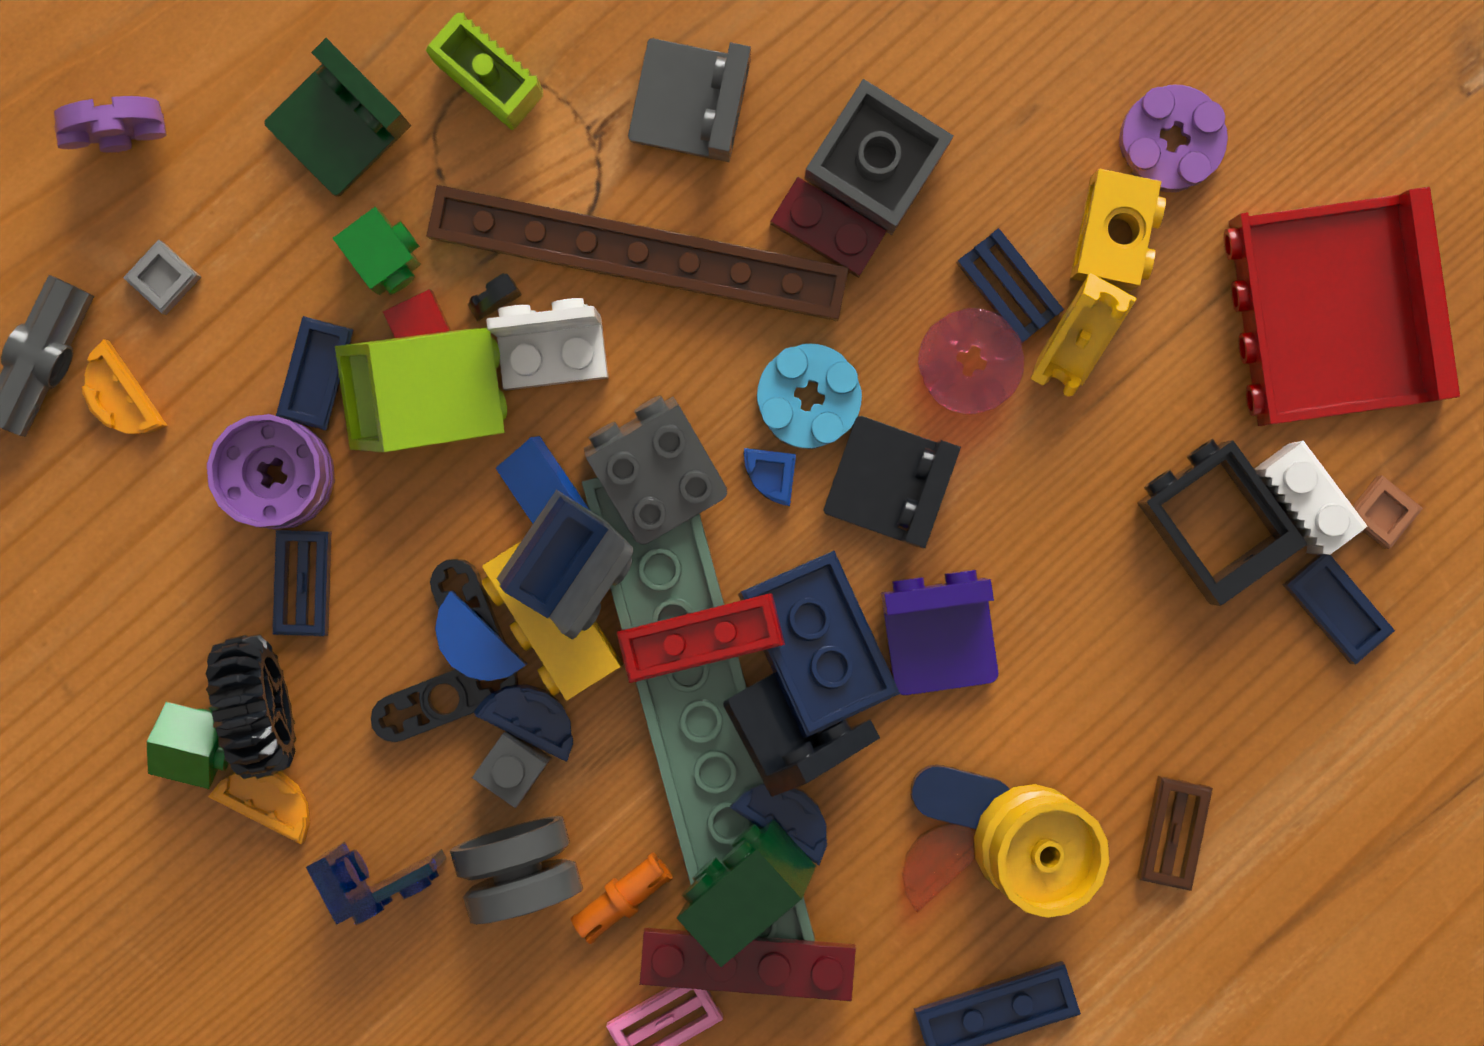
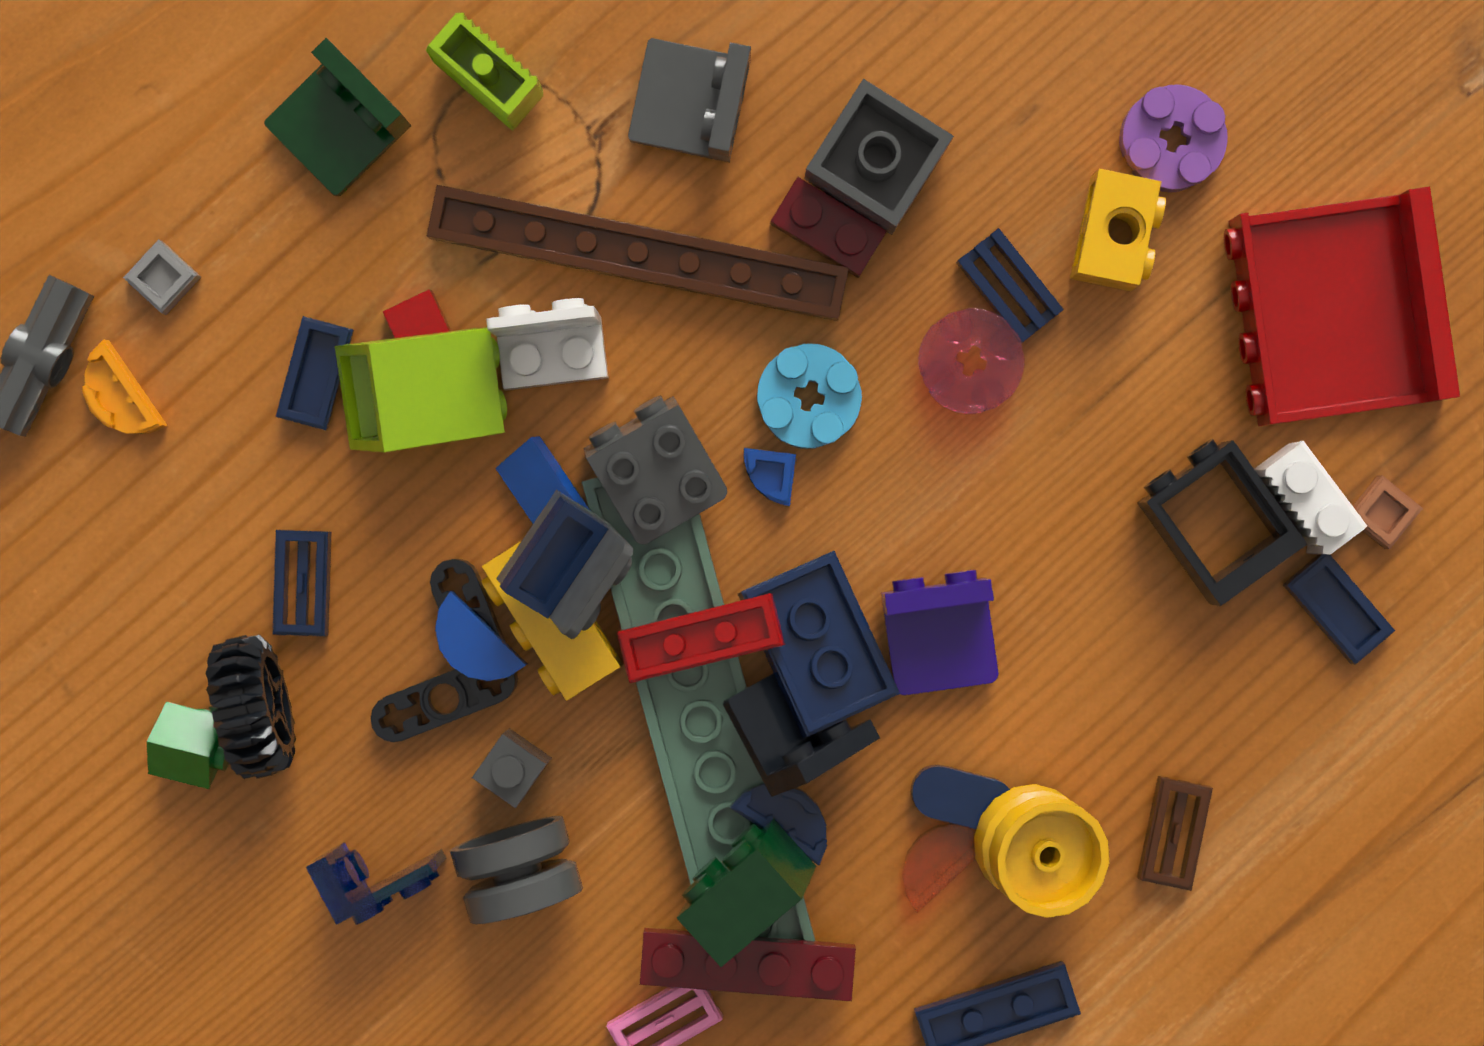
medium lavender plate [54,96,166,152] -> none
medium lavender wheel [207,414,335,529] -> none
light orange tile [208,771,310,844] -> none
green brick [333,207,421,295] -> none
black tile [468,273,522,322] -> none
dark blue tile [474,684,573,762] -> none
orange pin [571,852,673,944] -> none
black bracket [823,416,961,548] -> none
yellow hinge [1031,273,1136,396] -> none

